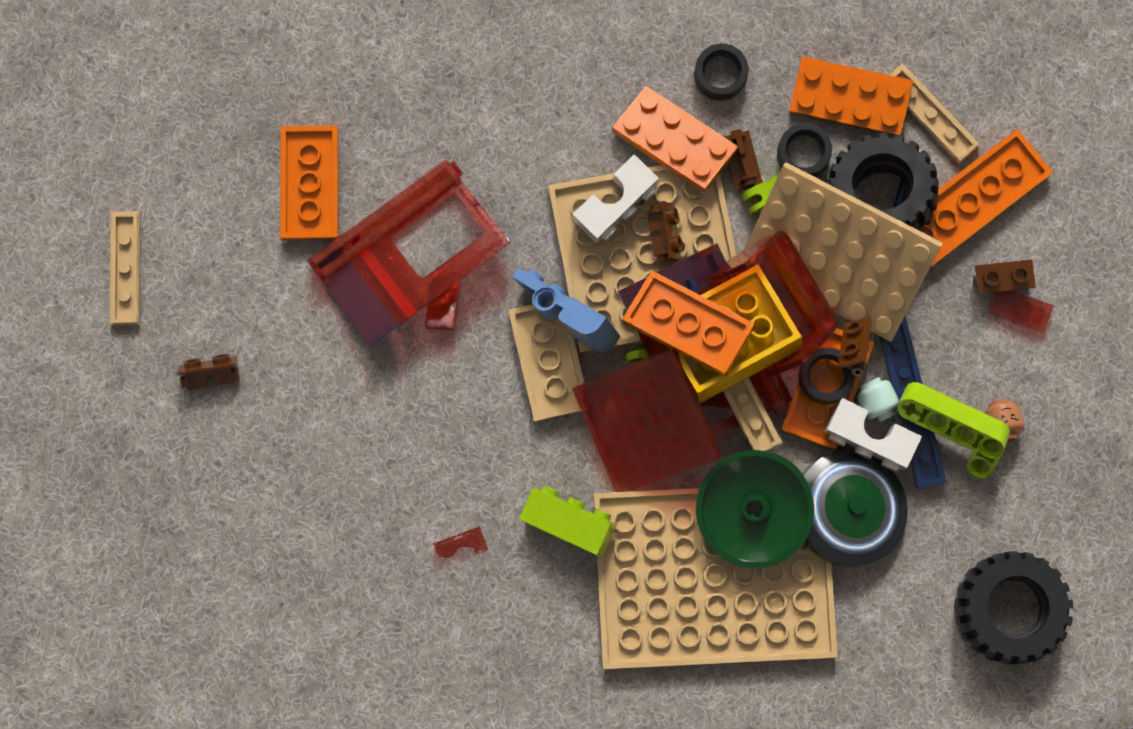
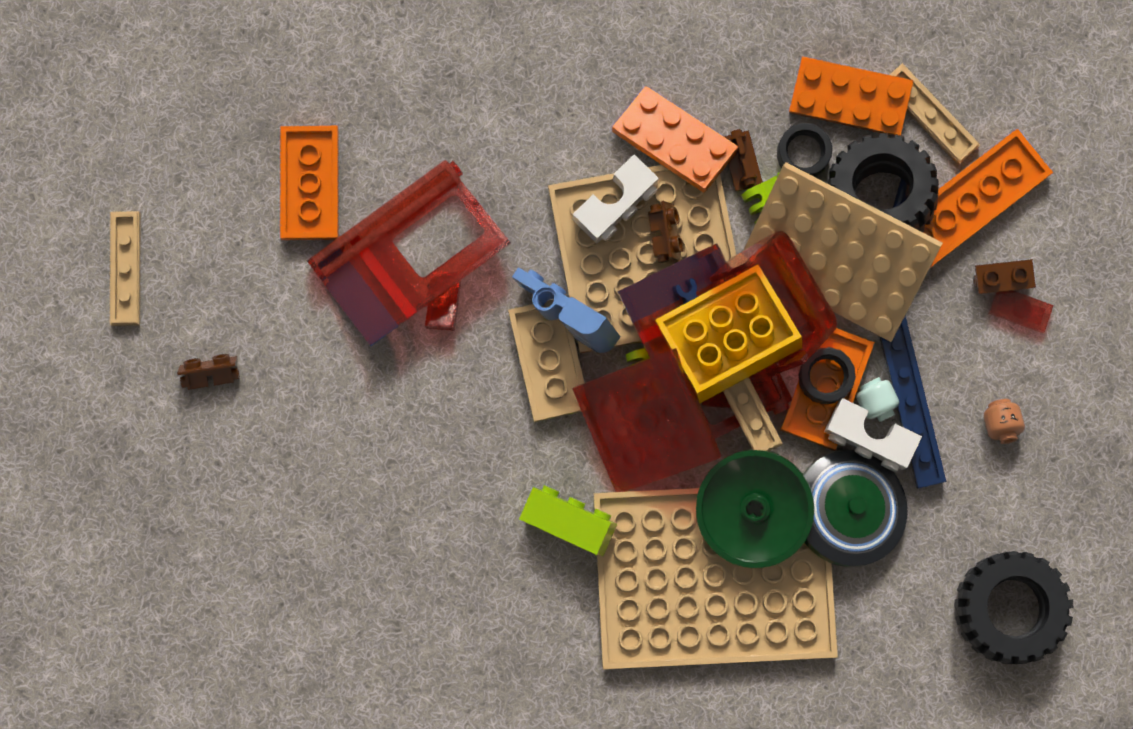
clear red piece [433,526,488,558] -> none
orange plate [622,270,755,377] -> none
black tyre [694,43,749,101] -> none
reddish brown hinge [838,317,872,376] -> none
lime beam [897,382,1010,478] -> none

